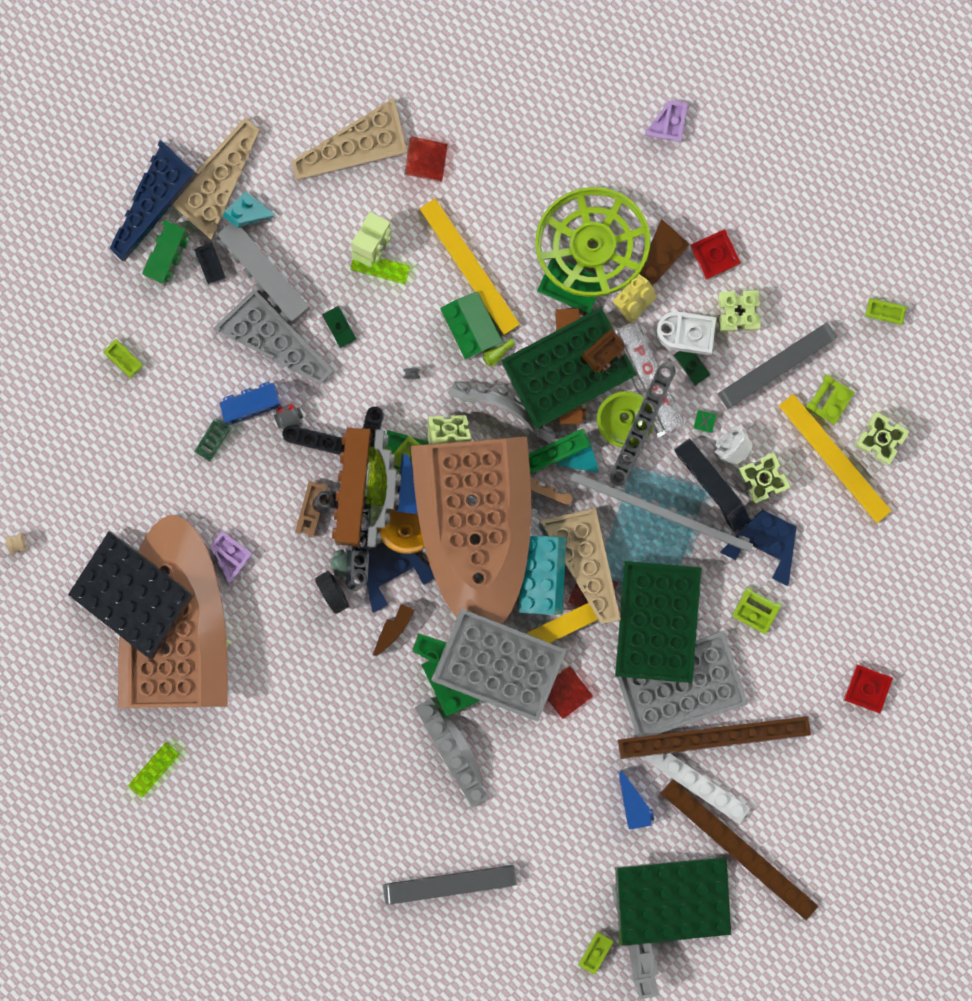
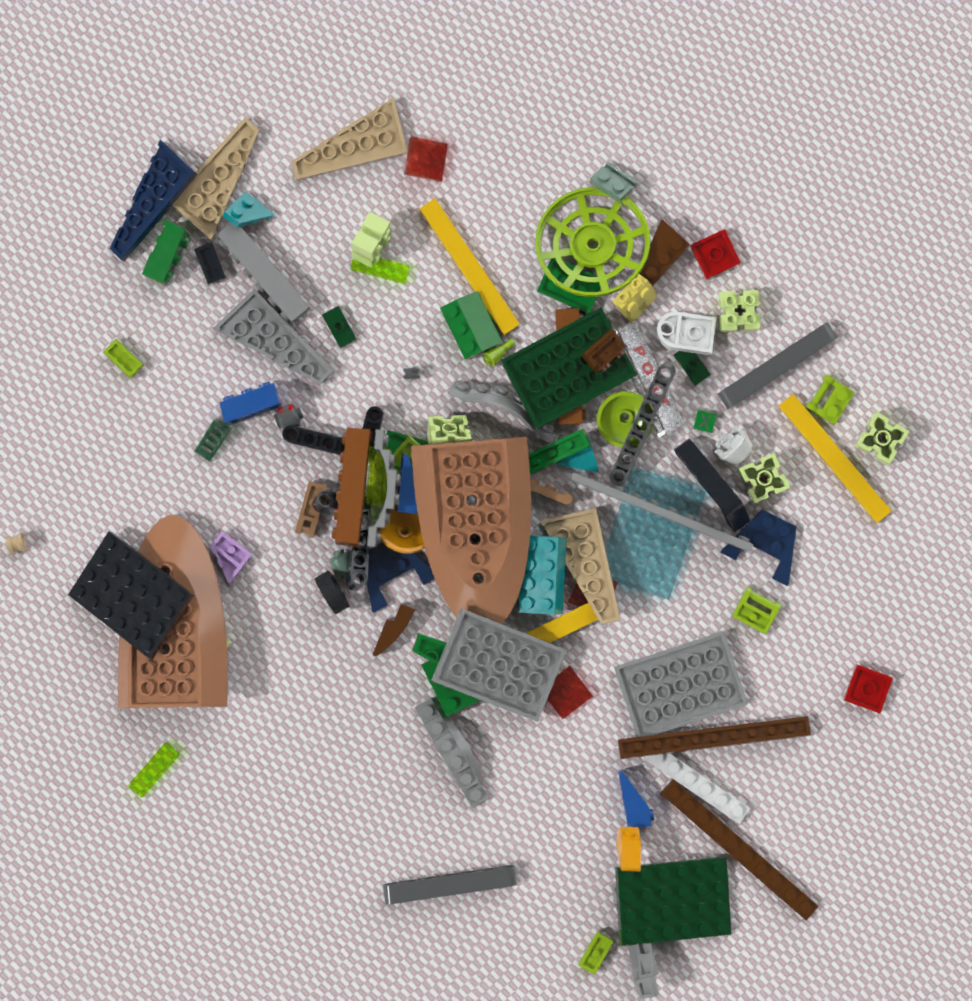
dark green plate [615,561,702,683] -> none
lavender wing [645,100,687,142] -> none
lime plate [864,298,907,326] -> none
none -> sand green plate [590,162,637,203]
none -> light orange slope [616,827,641,871]

